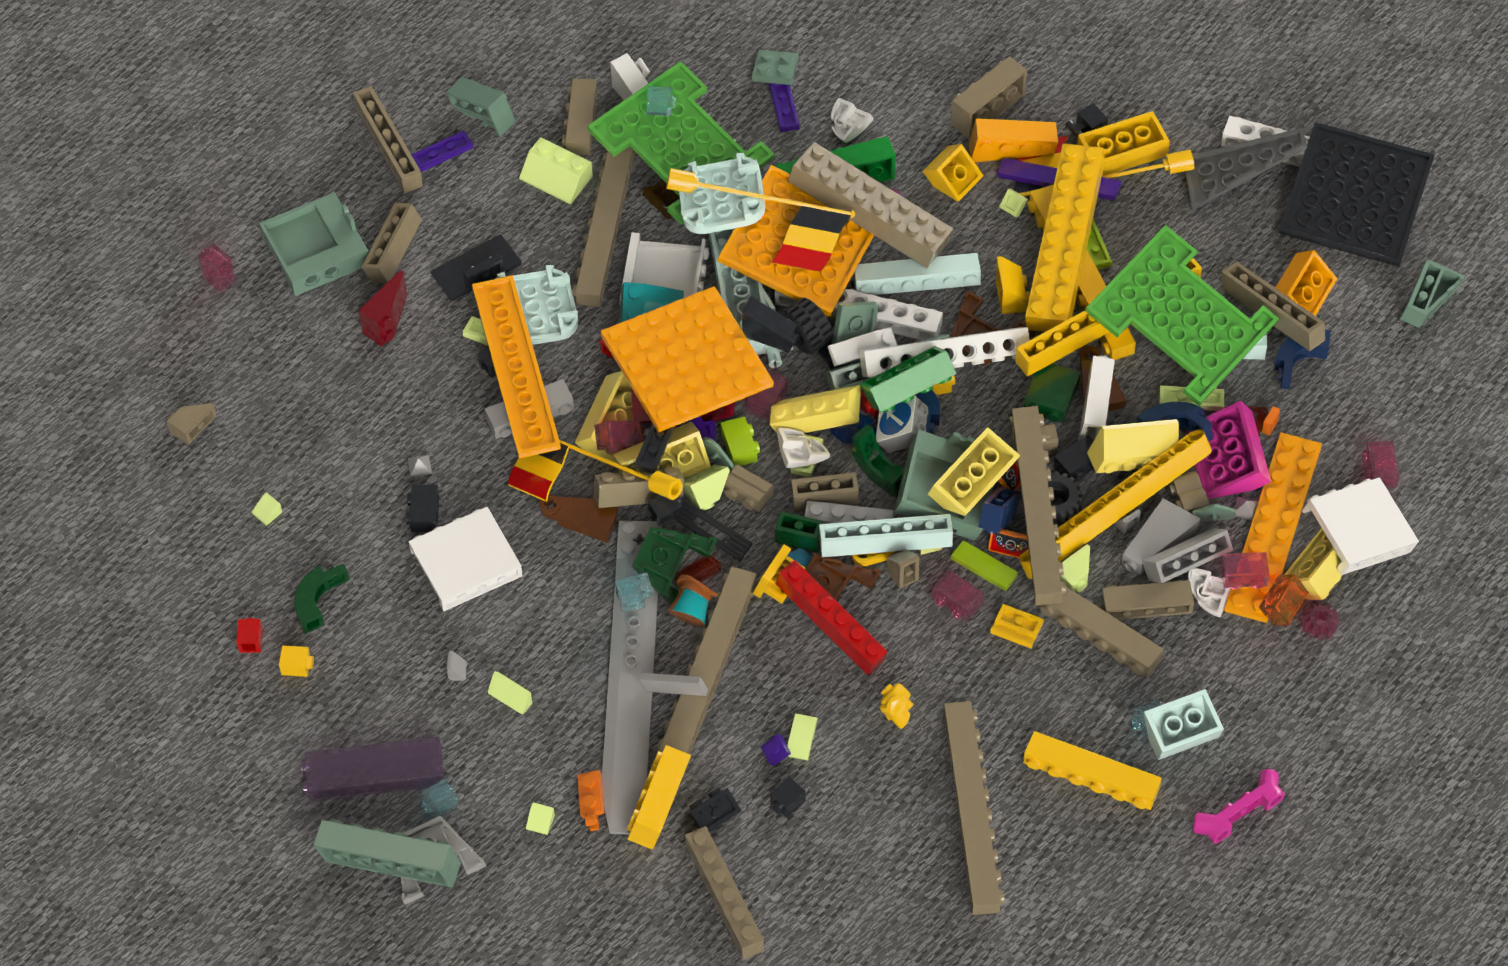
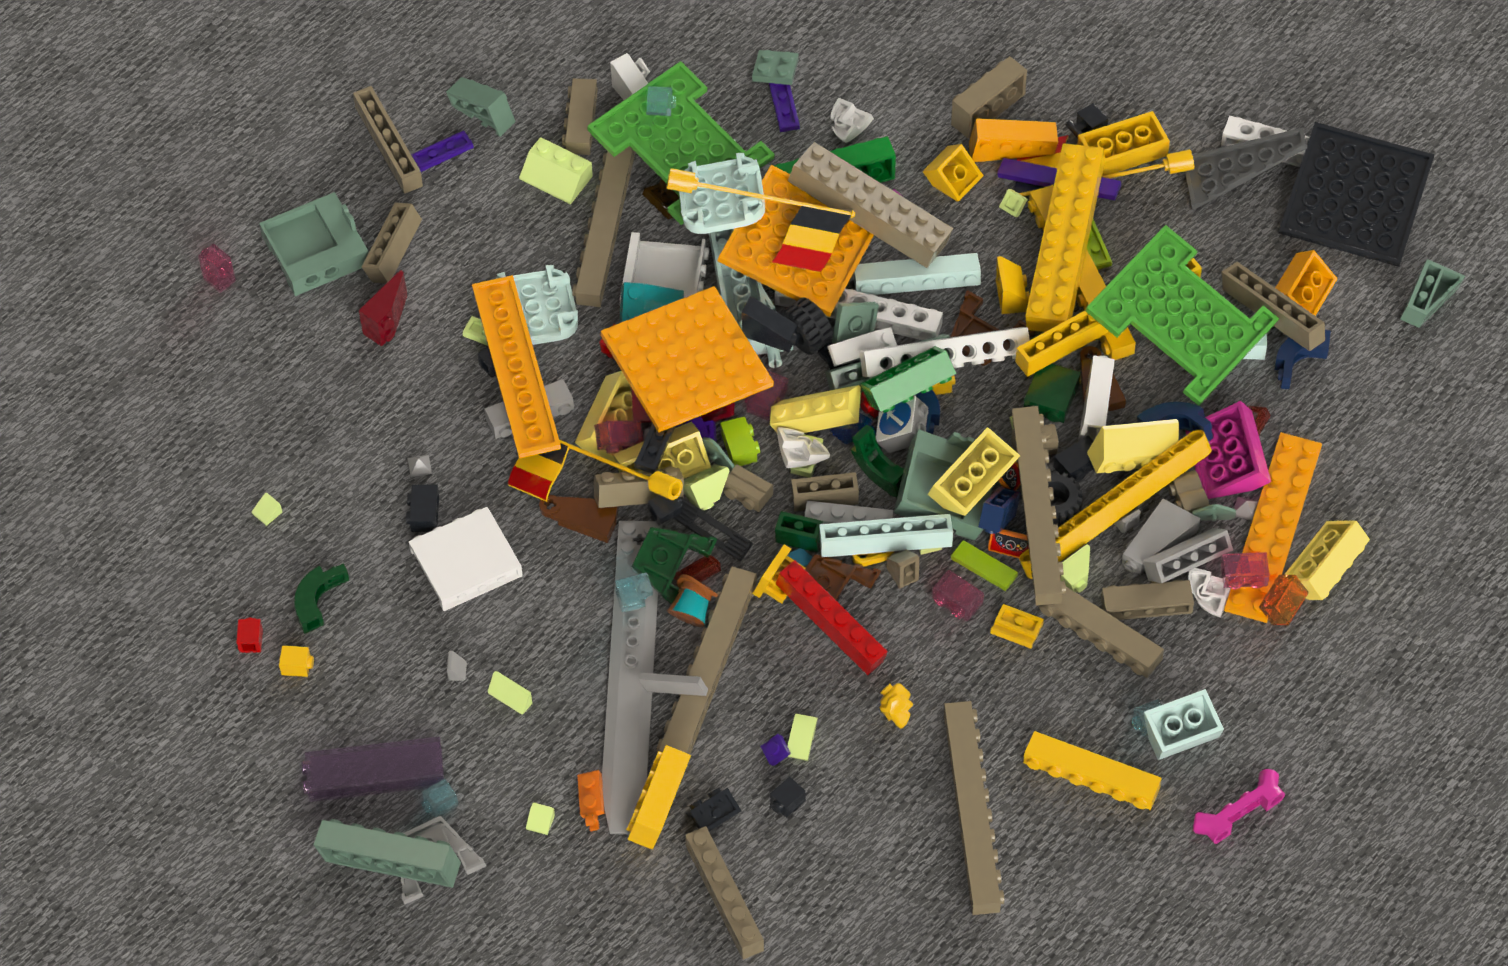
dark tan slope [167,403,217,445] -> none
black bracket [431,234,522,301] -> none
yellowish green plate [1159,385,1224,411] -> none
orange tile [1262,406,1280,436] -> none
clear pink gear [1301,602,1339,641] -> none
white panel [1302,477,1419,575] -> none
clear pink brick [1362,441,1399,488] -> none

